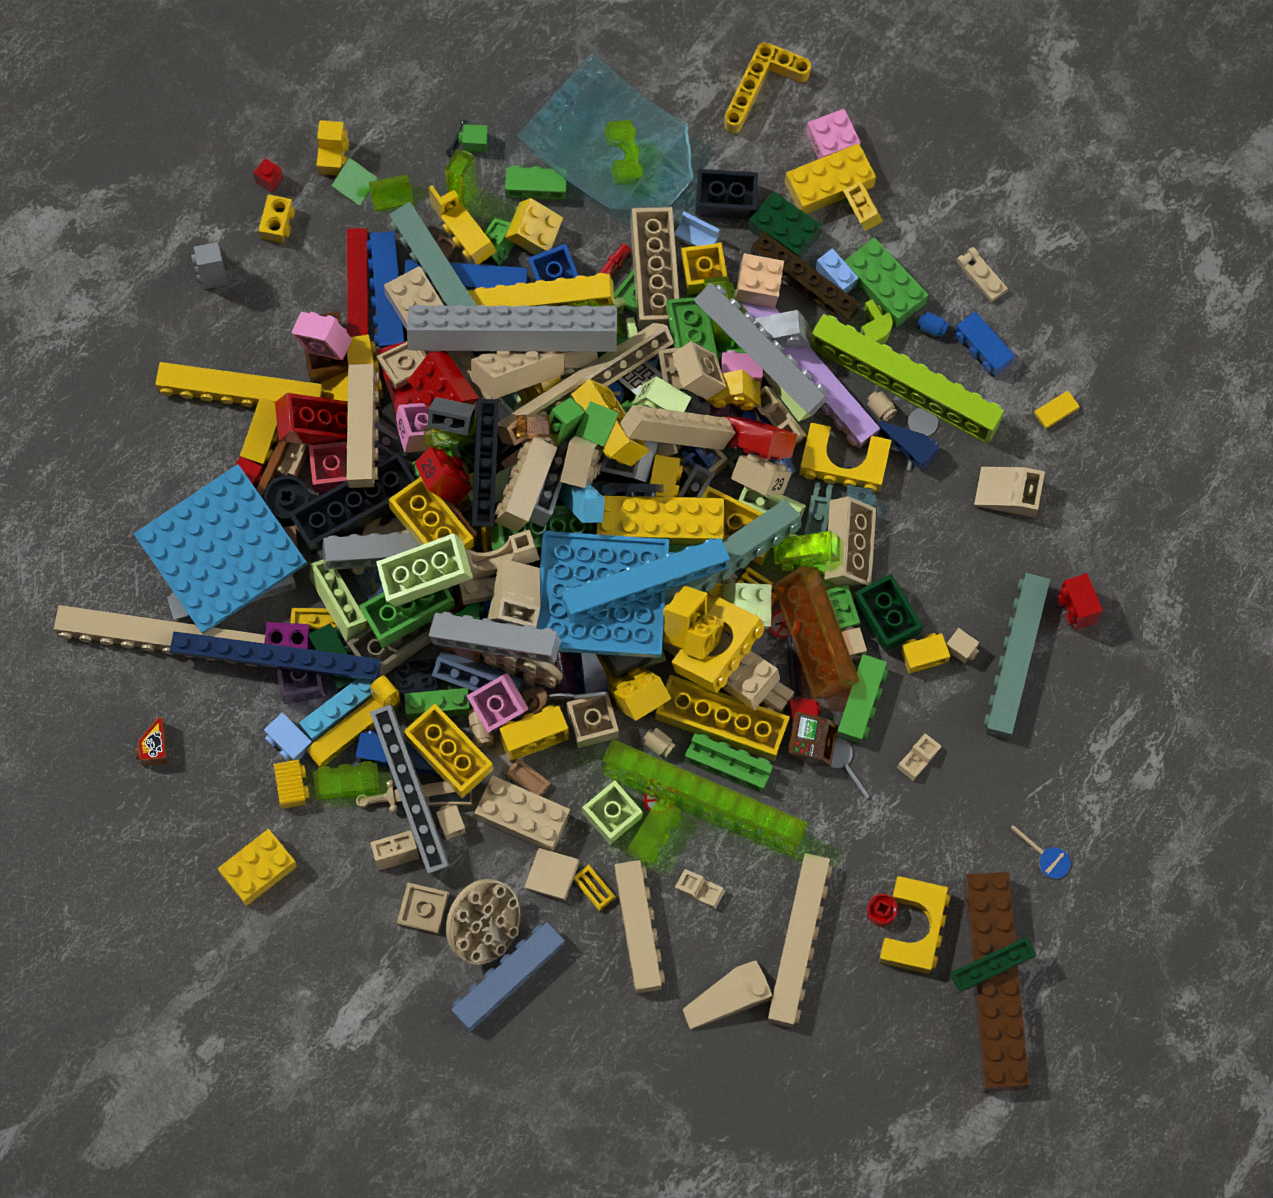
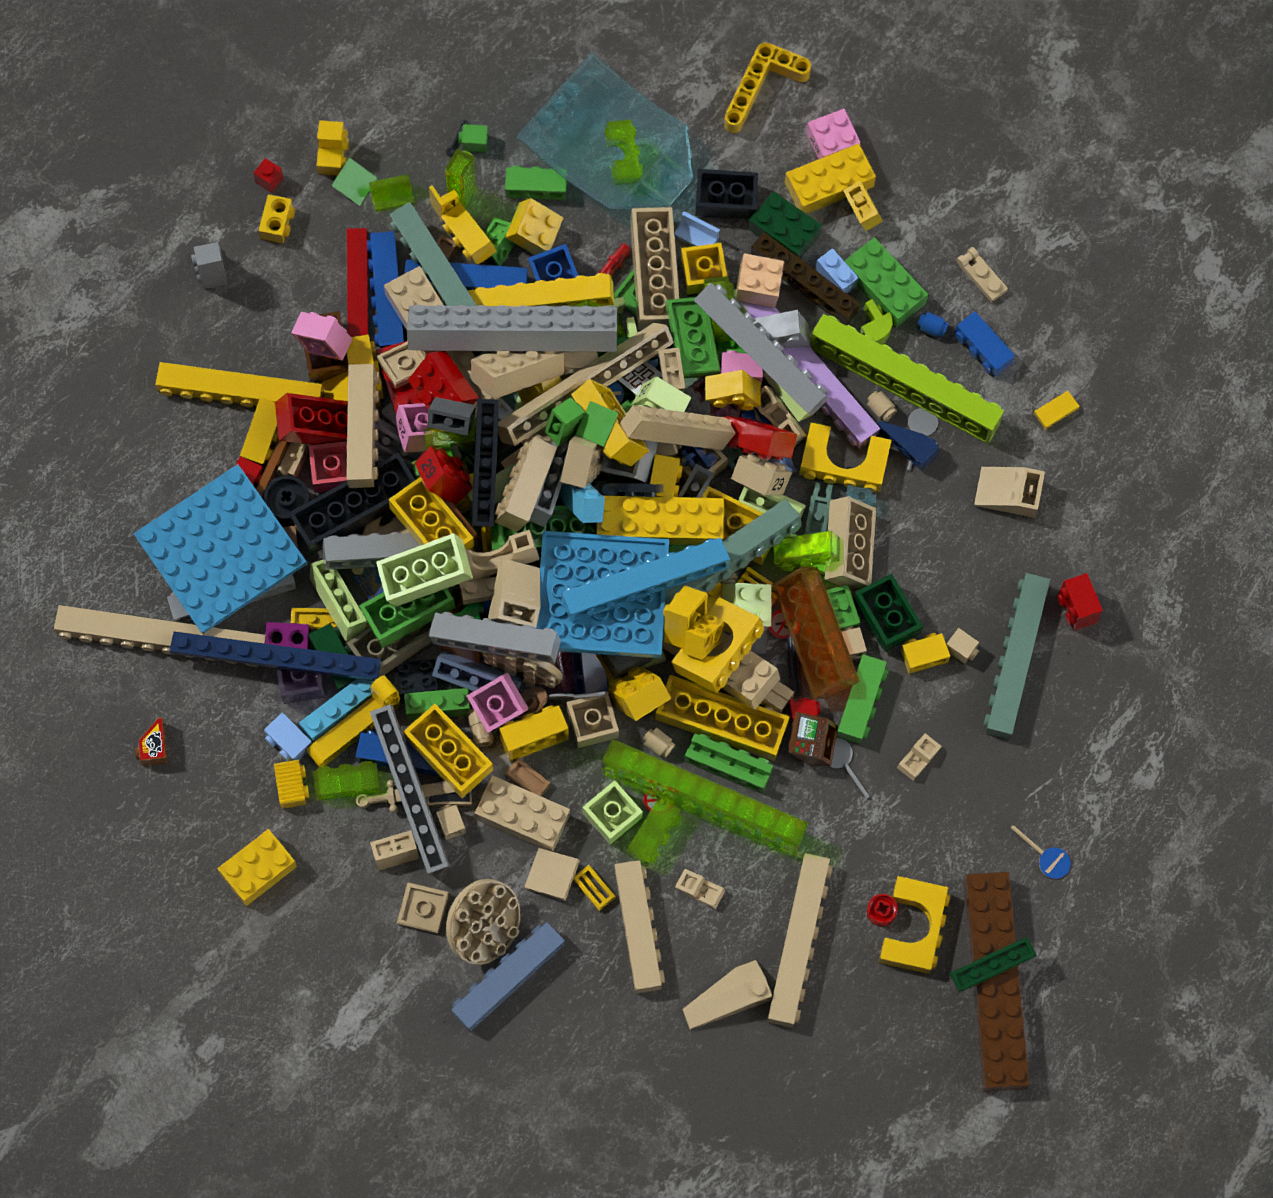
clear orange brick [516,413,551,439] -> none
tan brick [672,341,726,400] -> none

